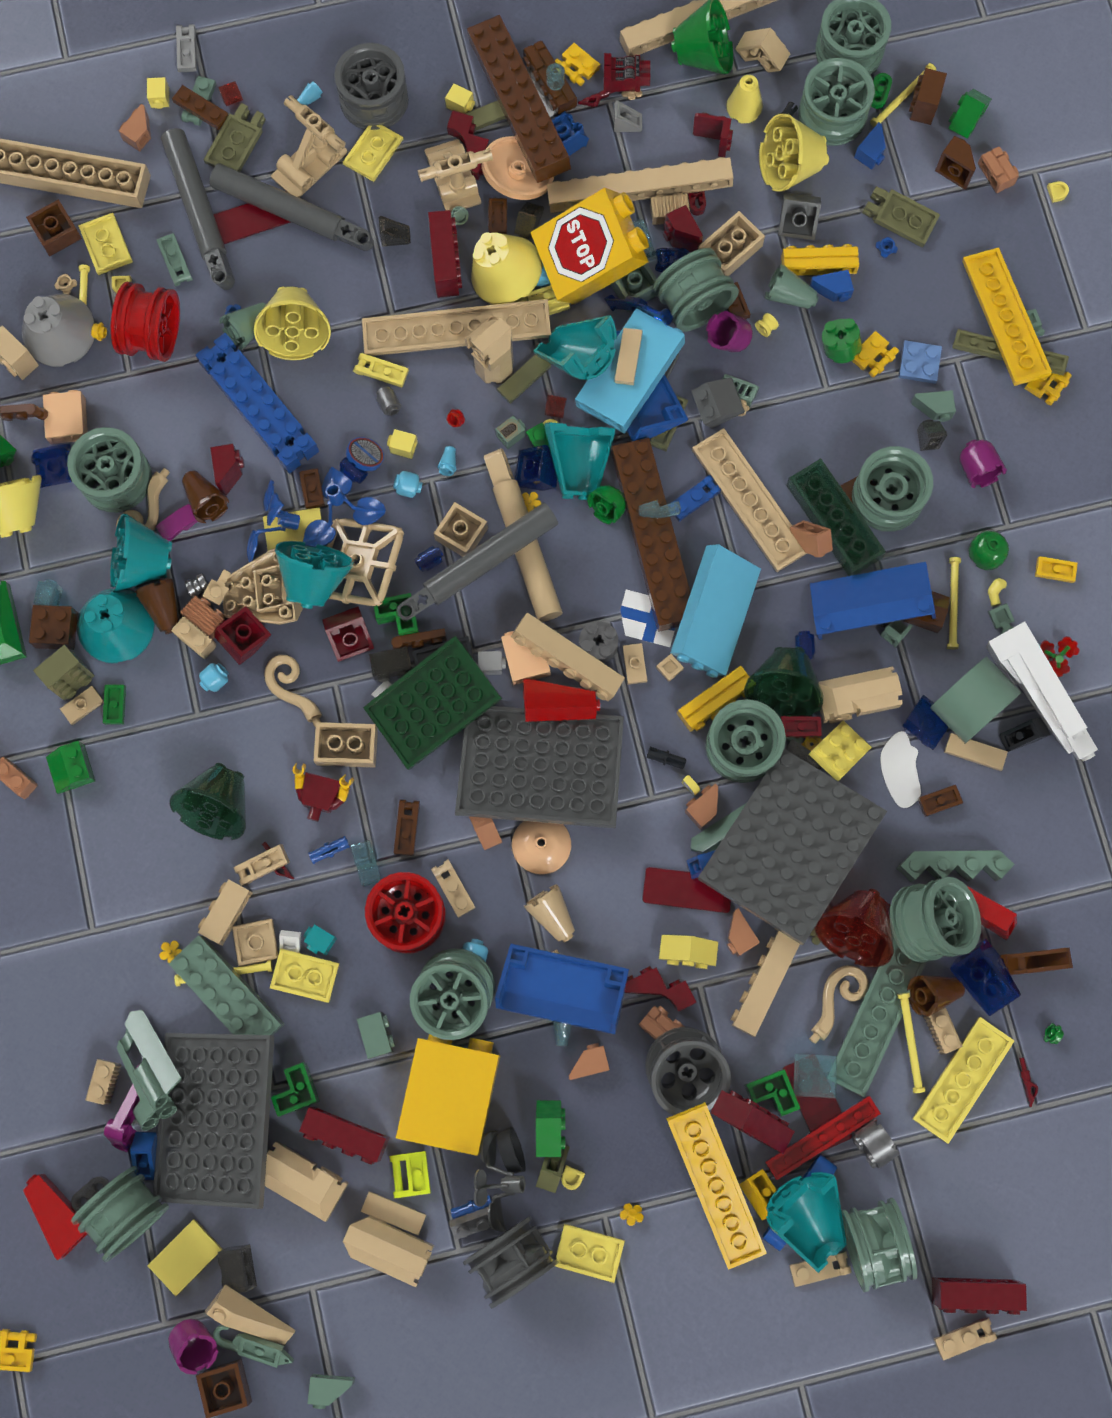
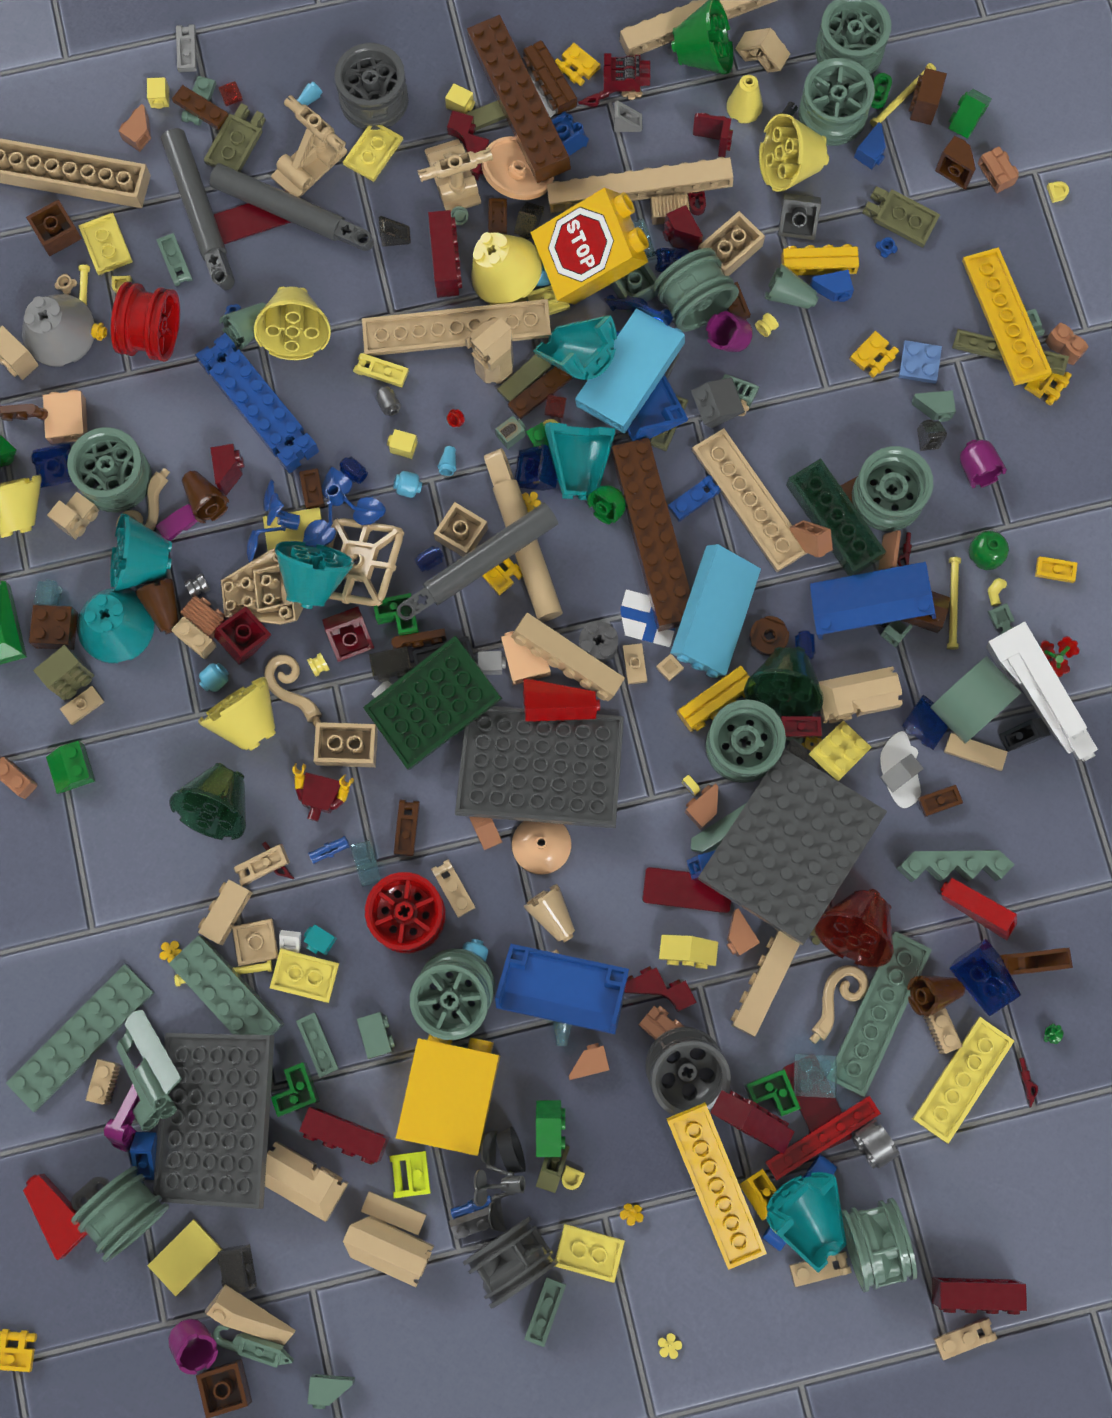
green plate [103,685,126,725] -> none
tan plate [202,570,231,606] -> none
tile [346,437,384,471] -> none
clear light blue brick [546,63,565,90] -> none
tan tile [615,328,643,385] -> none
clear light blue slope [638,500,681,518] -> none
black axle [646,746,686,769] -> none
green brick [822,318,862,363] -> none
sand green wheel [890,877,981,963] -> none
light yellow bar [897,993,925,1093] -> none
none -> sand green plate [6,964,154,1112]
none -> tan brick [47,492,100,540]
none -> light yellow cone [198,677,276,751]
none -> sand green plate [296,1012,339,1078]
none -> light yellow wheel [307,653,330,677]
none -> yellow plate [482,558,523,596]
none -> reddish brown plate [508,367,574,420]
none -> sand green plate [524,1277,566,1347]
none -> light yellow plant [658,1333,682,1359]
none -> reddish brown plate [750,616,789,656]
none -> nougat slope [878,530,901,570]
none -> light grey slope [880,753,924,793]
none -> dark red hand [897,532,912,566]
none -> nougat brick [1045,323,1088,365]

